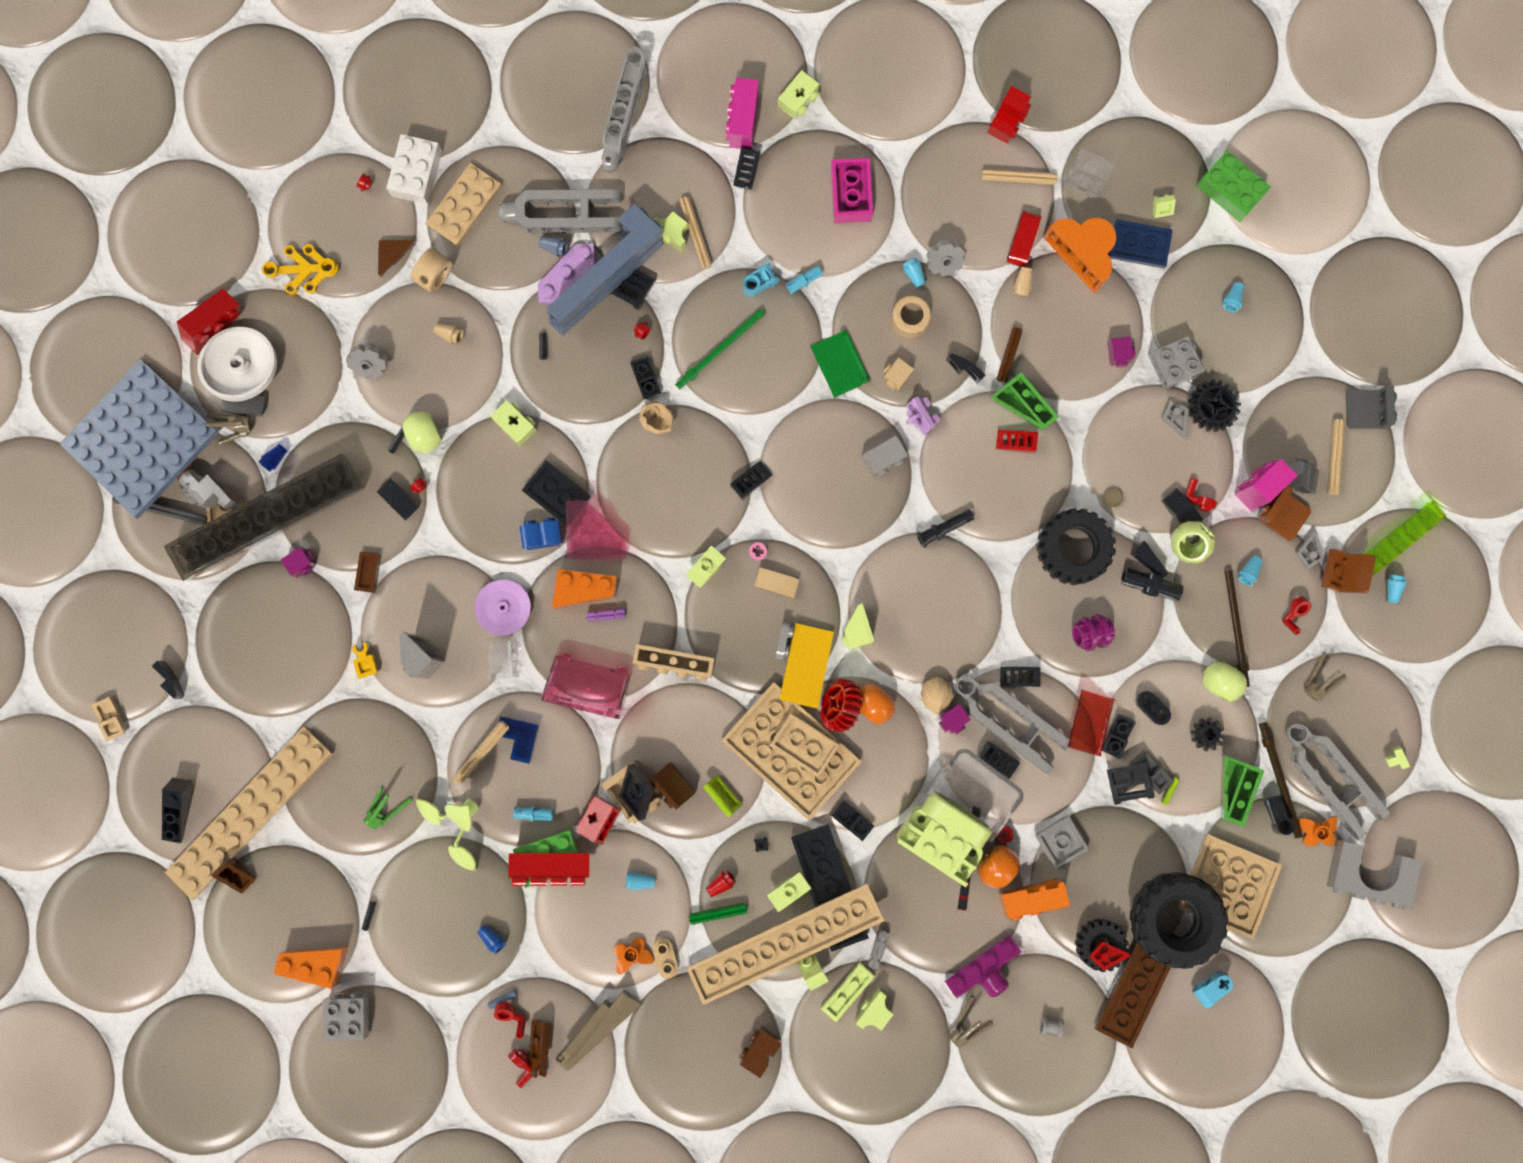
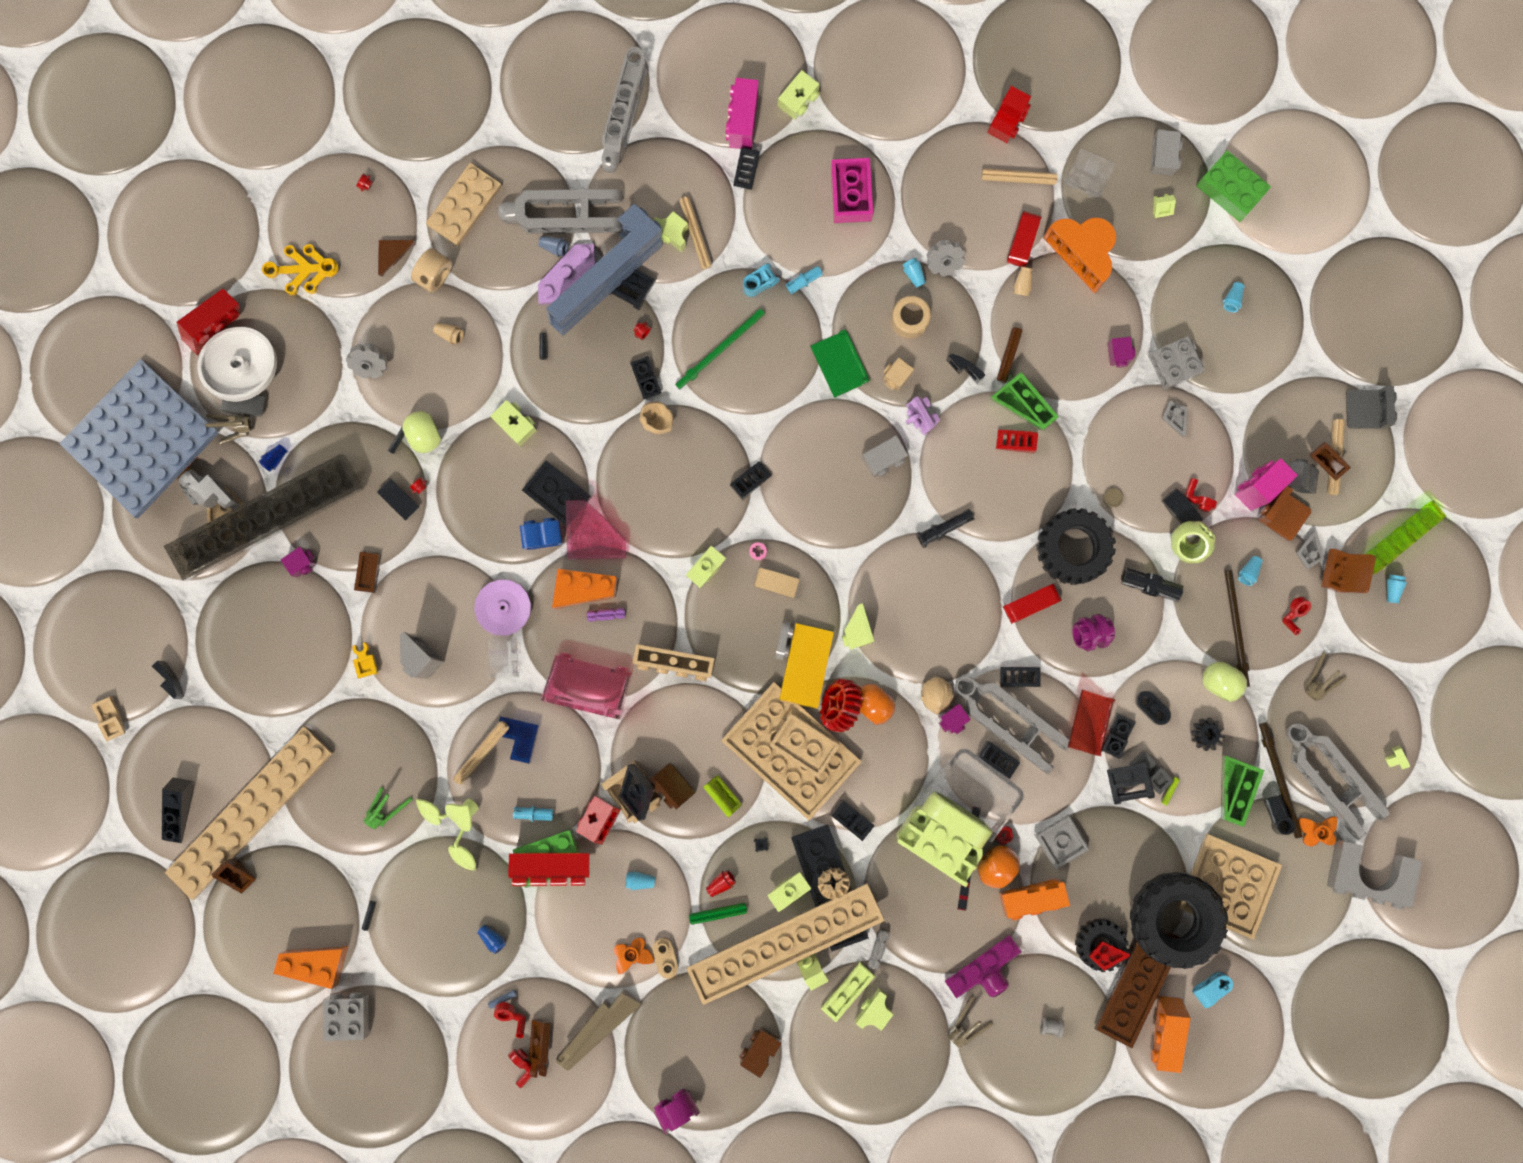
dark grey axle [112,497,207,526] -> none
white brick [386,134,443,205] -> none
dark blue plate [1109,219,1173,269] -> none
black slope [1131,541,1169,577] -> none
black gear [1187,380,1241,432] -> none
none -> magenta brick [653,1088,700,1134]
none -> tan gear [818,867,850,899]
none -> red beam [1003,583,1062,624]
none -> light grey brick [1150,130,1183,176]
none -> orange wedge [1151,996,1191,1073]
none -> reddish brown slope [1309,441,1351,481]

